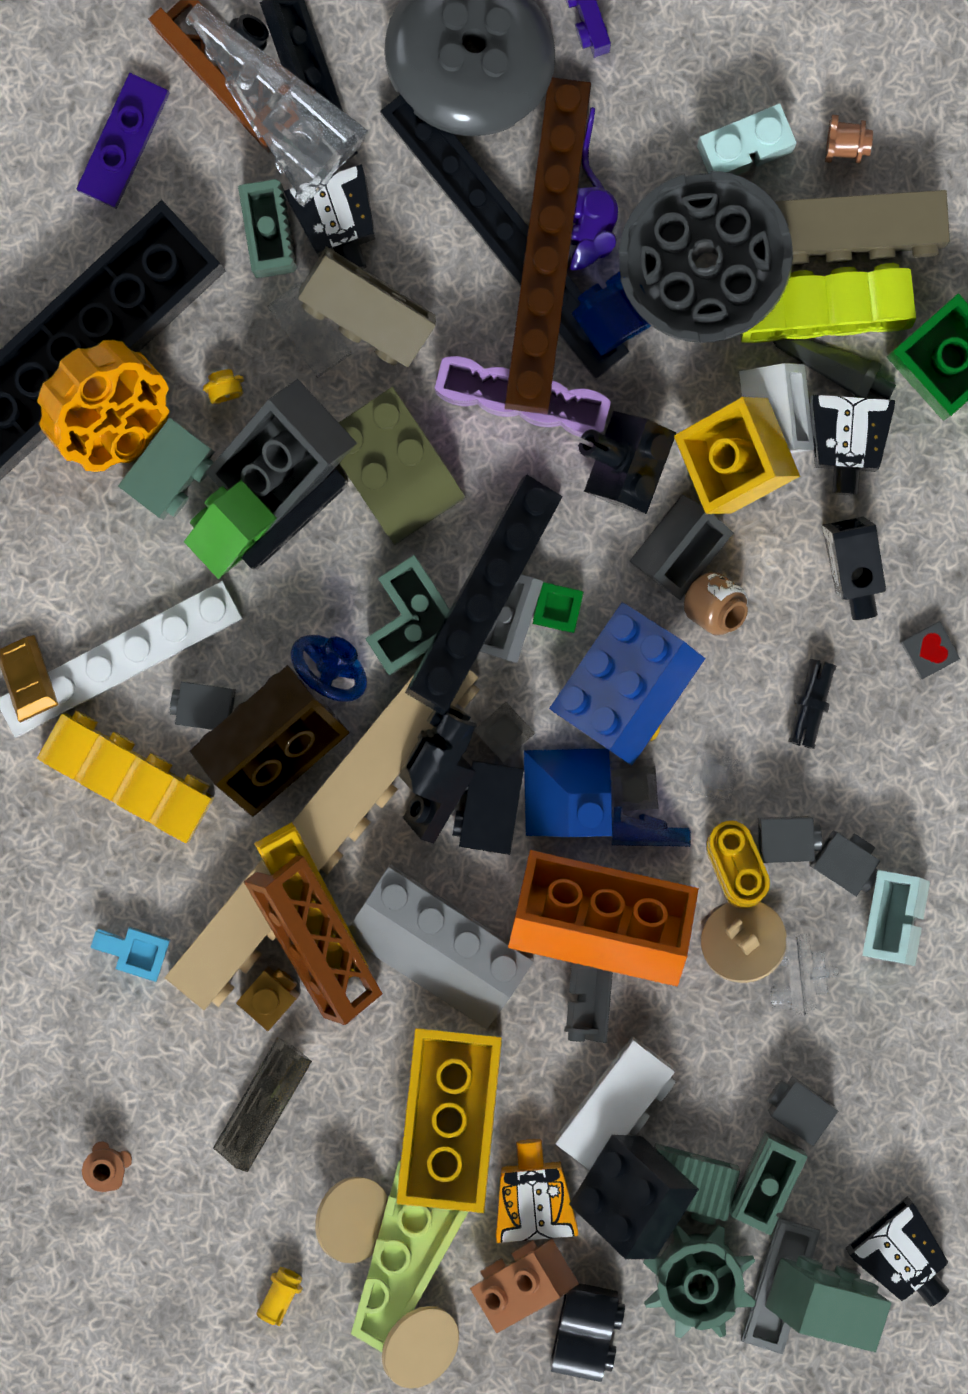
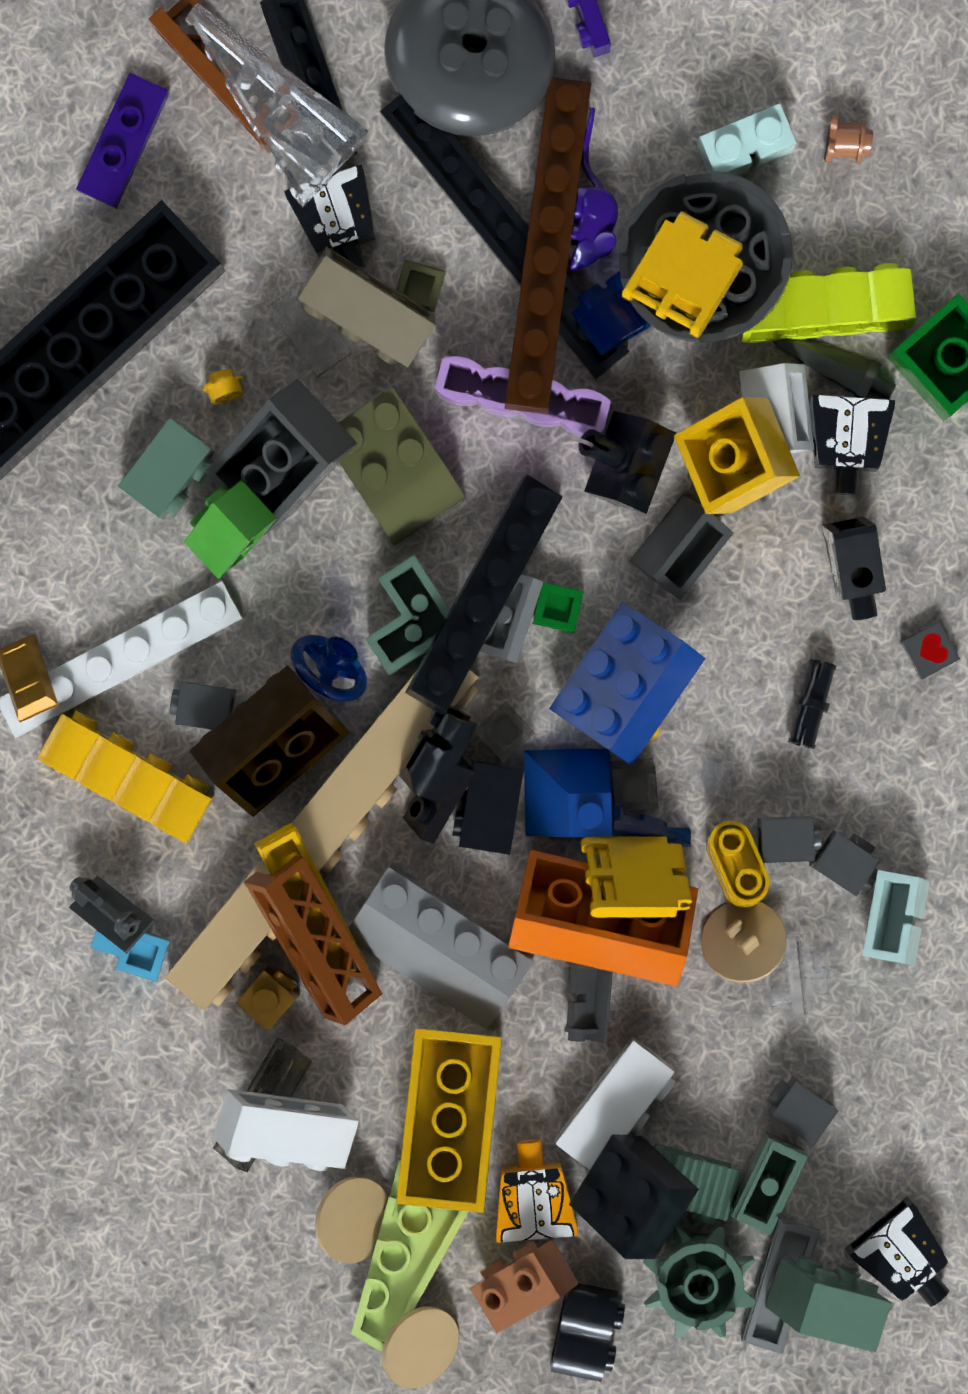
light orange connector [37,340,170,472] -> none
nougat brick [82,1141,132,1192] -> none
black plate [227,14,269,55] -> none
sand green brick [238,179,298,278] -> none
black tile [241,470,348,570] -> none
yellow pin [256,1267,303,1326] -> none
medium nougat head [684,572,748,635] -> none
dark tan brick [775,190,950,266] -> none
none -> dark grey hinge [69,876,155,954]
none -> white brick [213,1089,359,1171]
none -> olive tile [396,260,446,313]
none -> yellow plate [580,836,692,918]
none -> yellow plate [622,211,743,338]

